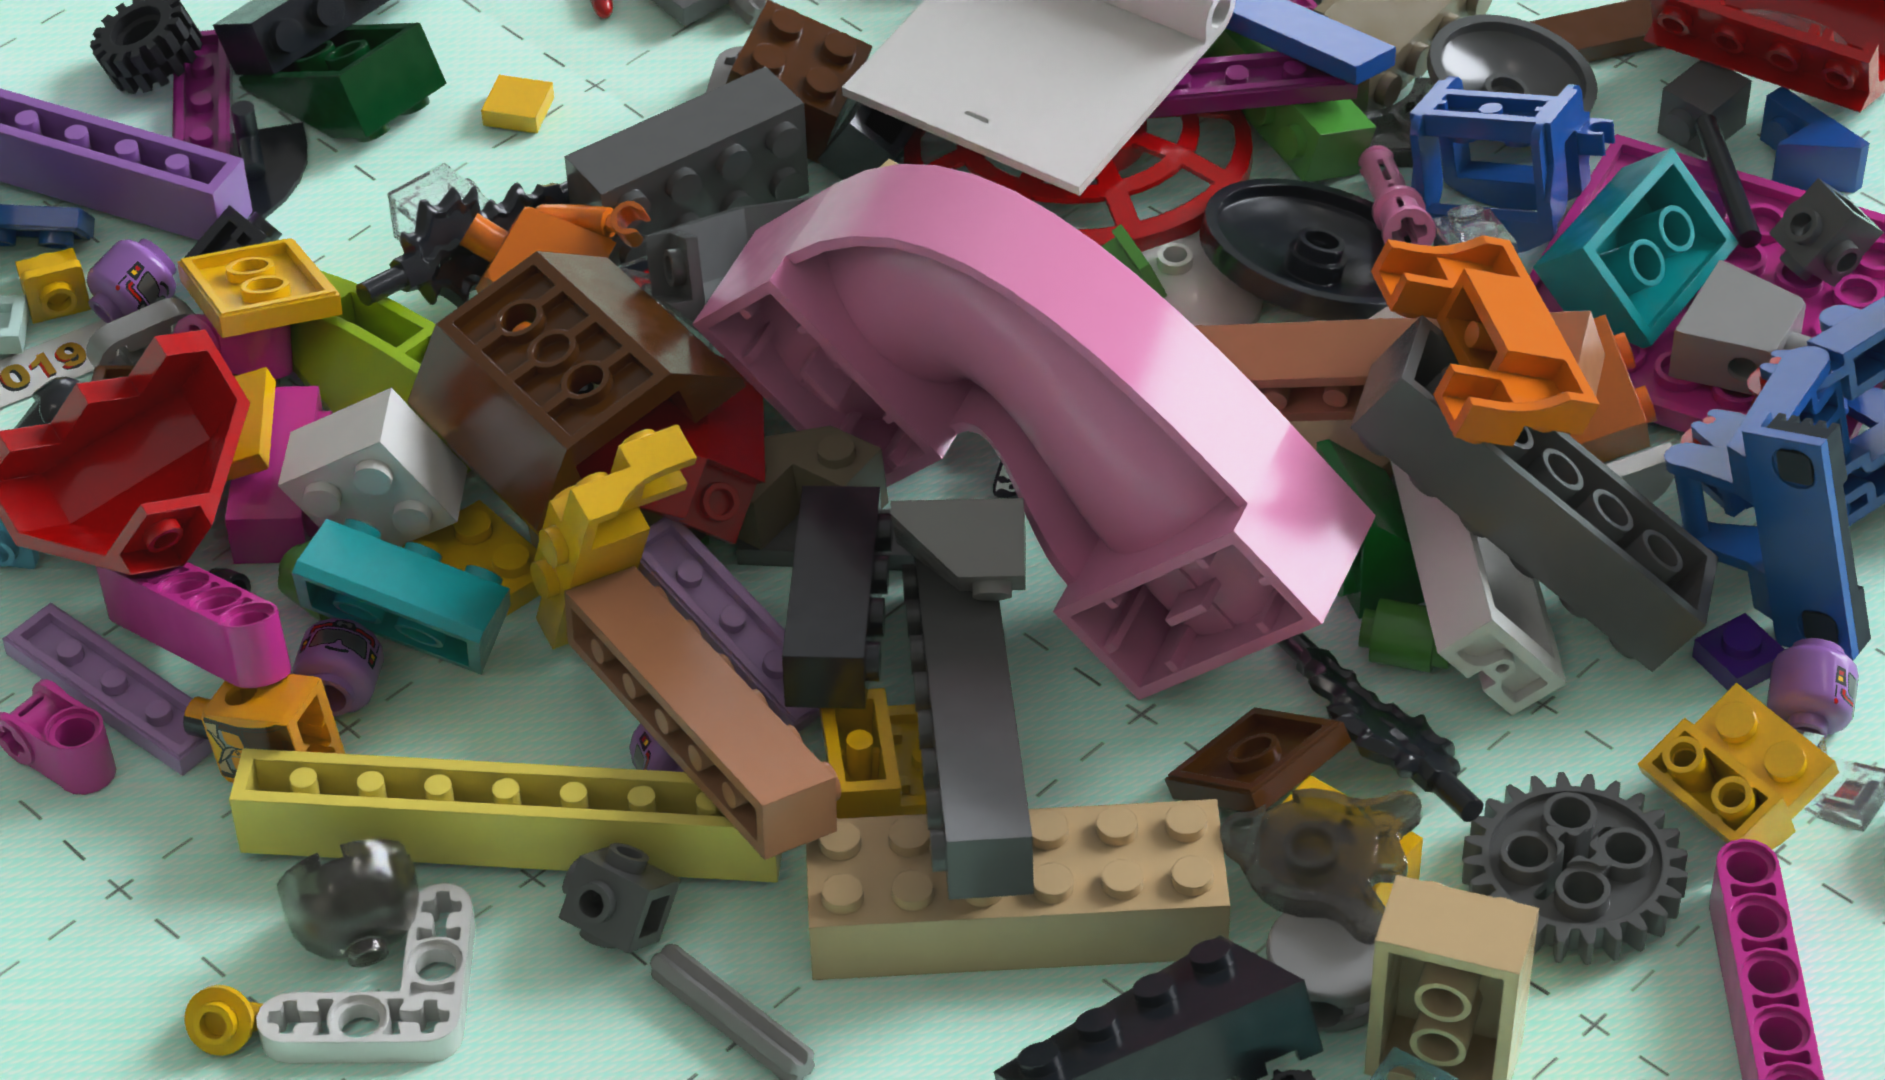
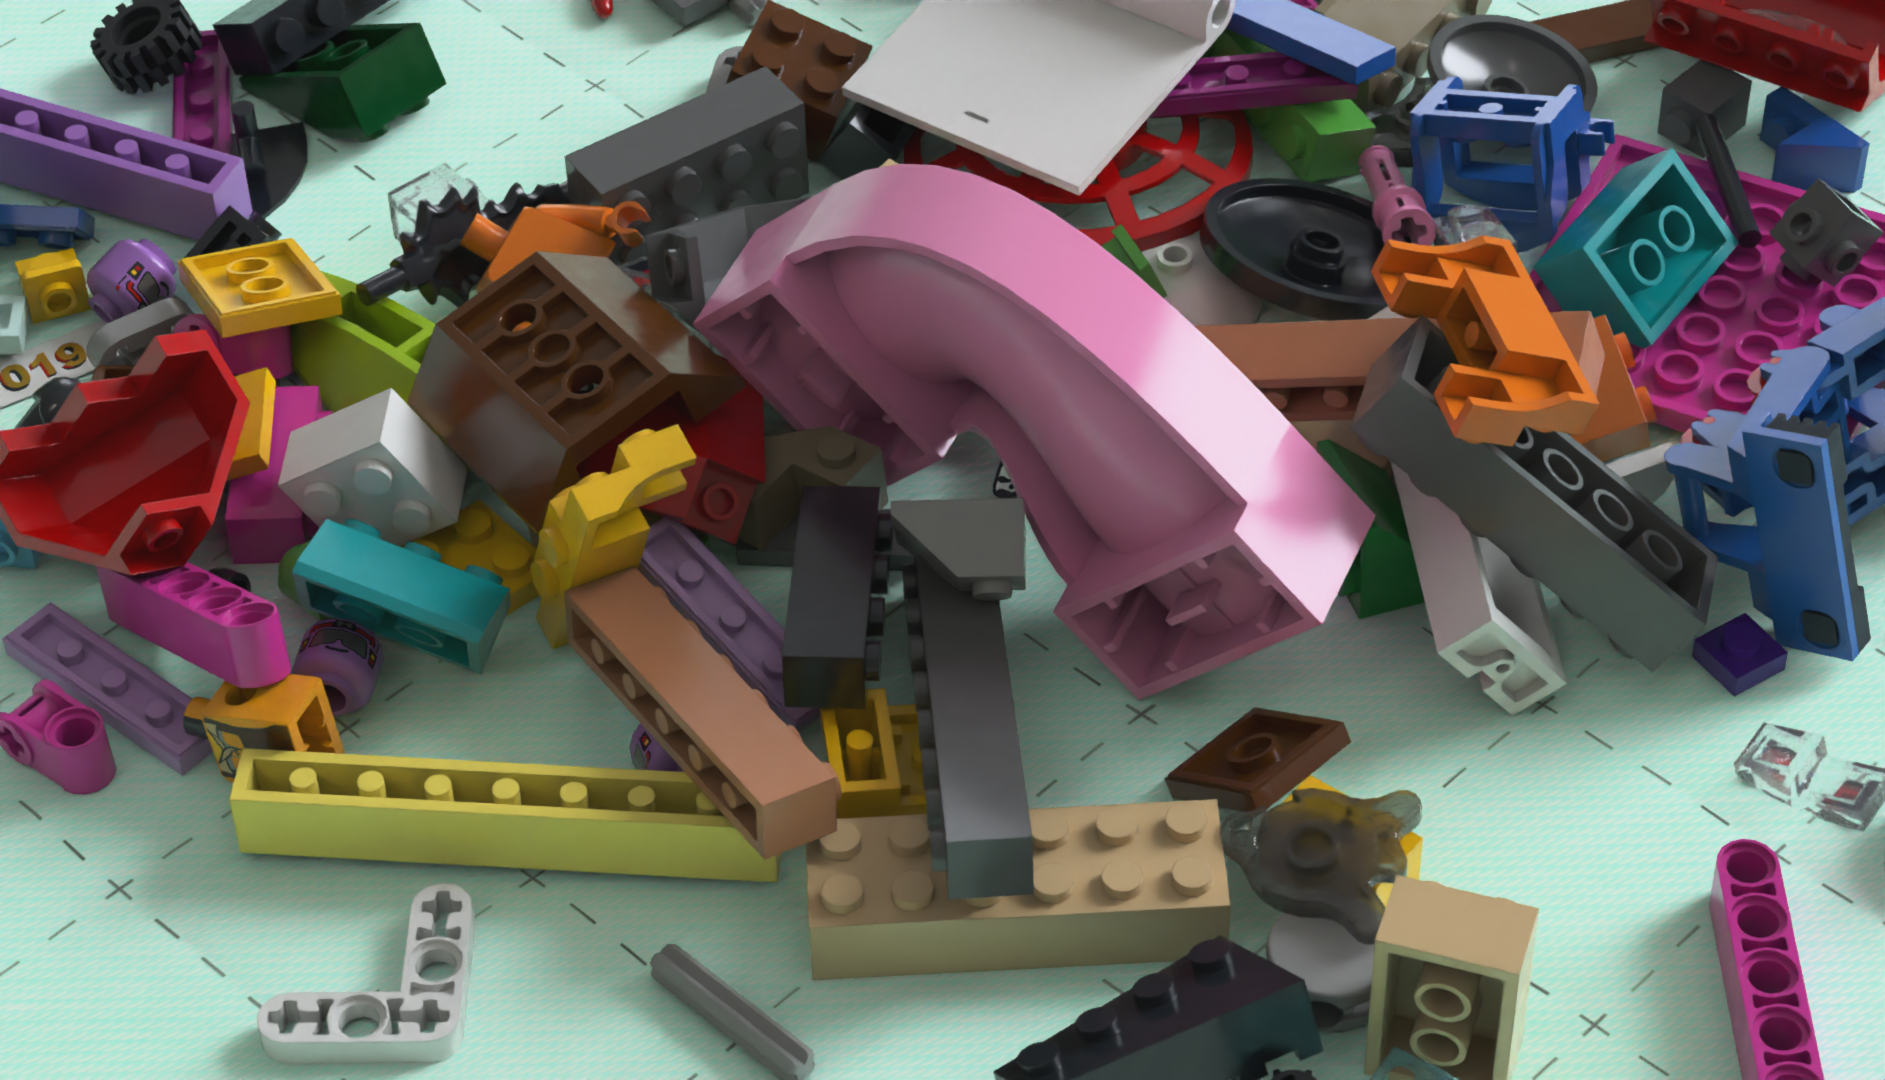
yellow plate [184,985,263,1056] -> none
clear smoke cylinder [277,839,419,968] -> none
yellow tile [481,74,555,133] -> none
dark grey brick [558,843,681,954] -> none
black piece [1277,633,1484,822] -> none
bright green brick [1358,598,1450,673] -> none
dark grey gear [1461,772,1688,965] -> none
yellow brick [1637,683,1839,850] -> none
light grey torso [1669,260,1812,395] -> none
medium lavender head [1767,638,1859,742] -> none

